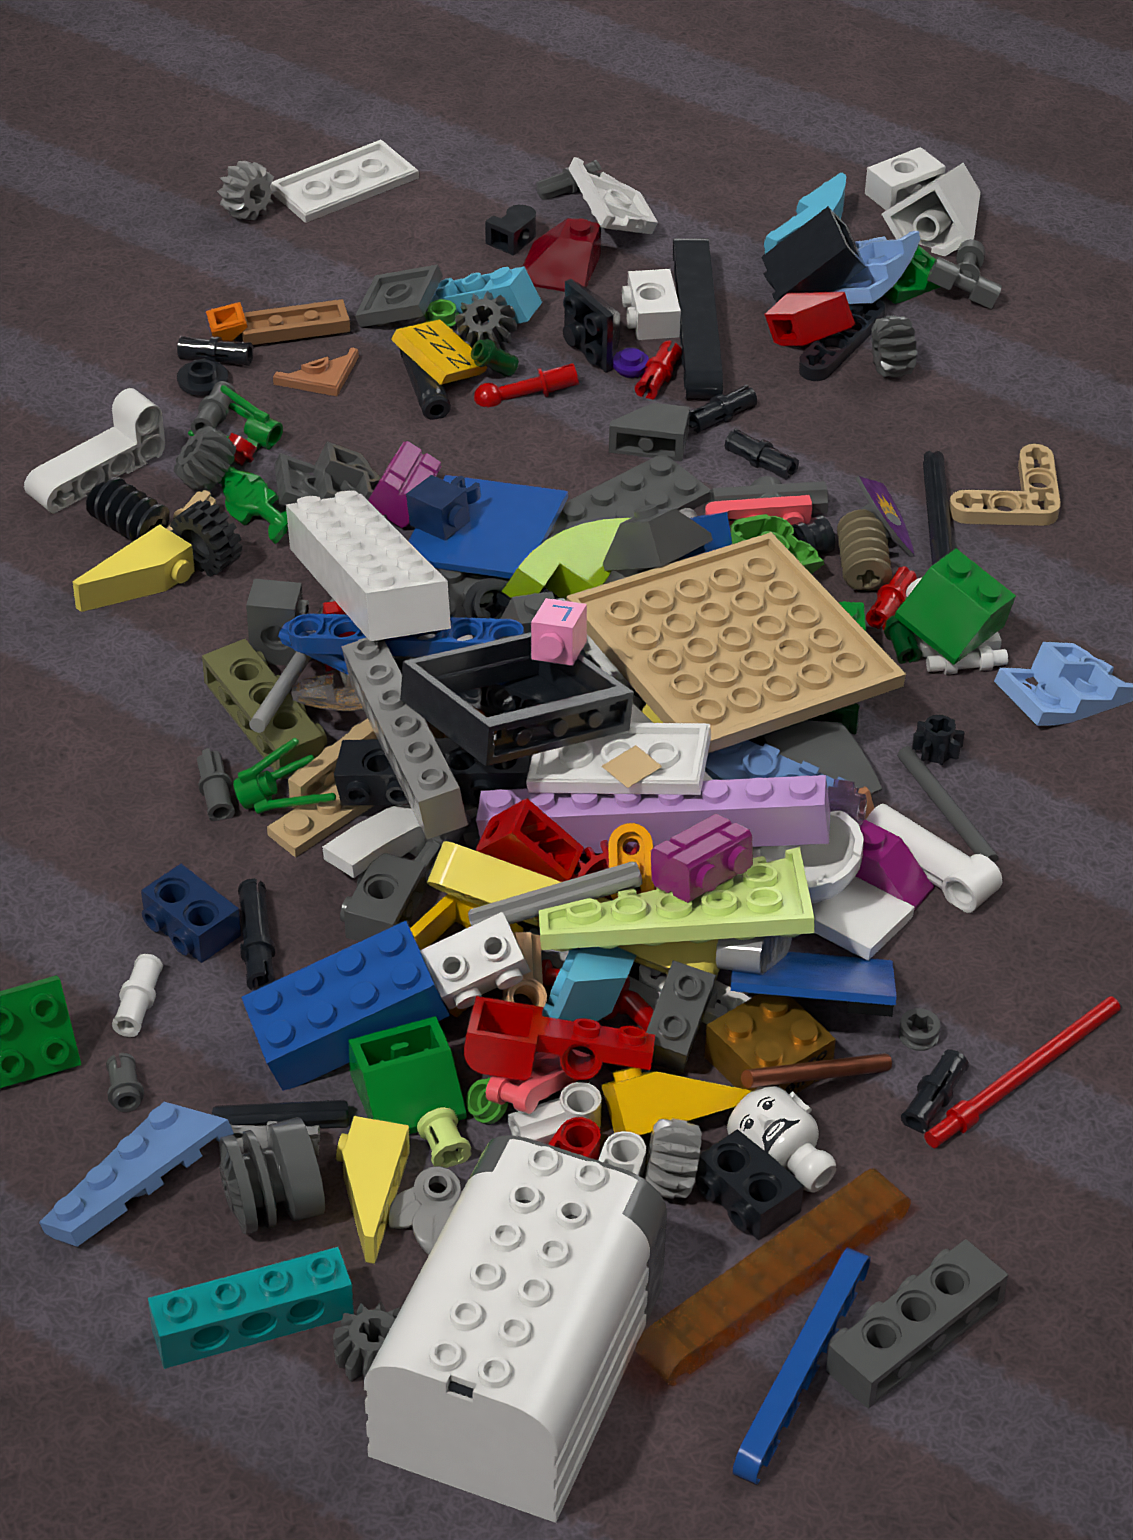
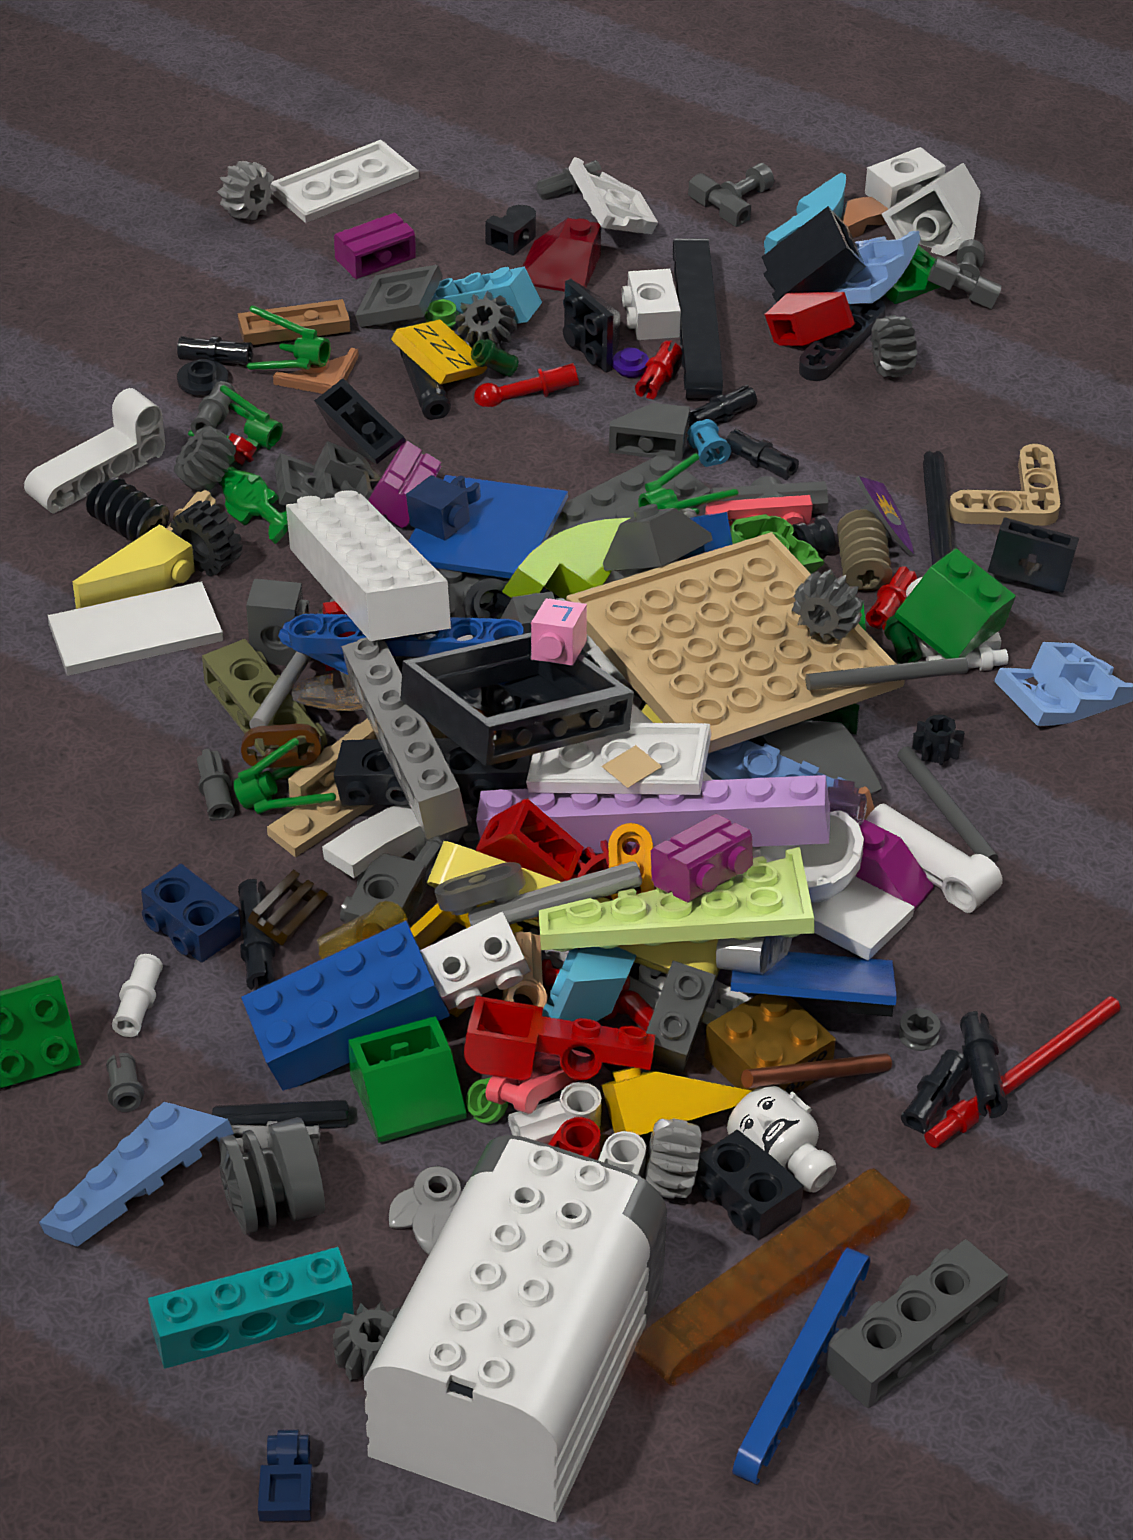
orange slope [206,302,248,341] -> none
light yellow slope [336,1116,410,1264] -> none
yellowish green bush [417,1107,471,1168] -> none
none -> white tile [48,582,223,676]
none -> reddish brown beam [241,724,321,768]
none -> green plant [247,305,331,370]
none -> dark brown tile [247,869,328,946]
none -> dark blue plate [258,1429,313,1521]
none -> black slope [314,378,406,464]
none -> clear yellow piece [317,901,407,959]
none -> magenta brick [334,213,416,279]
none -> flat silver plate [435,862,526,915]
none -> green plant [638,454,739,514]
none -> dark azure bush [687,419,731,467]
none -> dark grey bar [688,163,774,227]
none -> dark grey gear [792,569,865,642]
none -> dark grey bar [805,657,968,690]
none -> nougat slope [841,197,888,237]
none -> black pin [960,1011,1008,1118]
none -> black brick [988,517,1079,593]

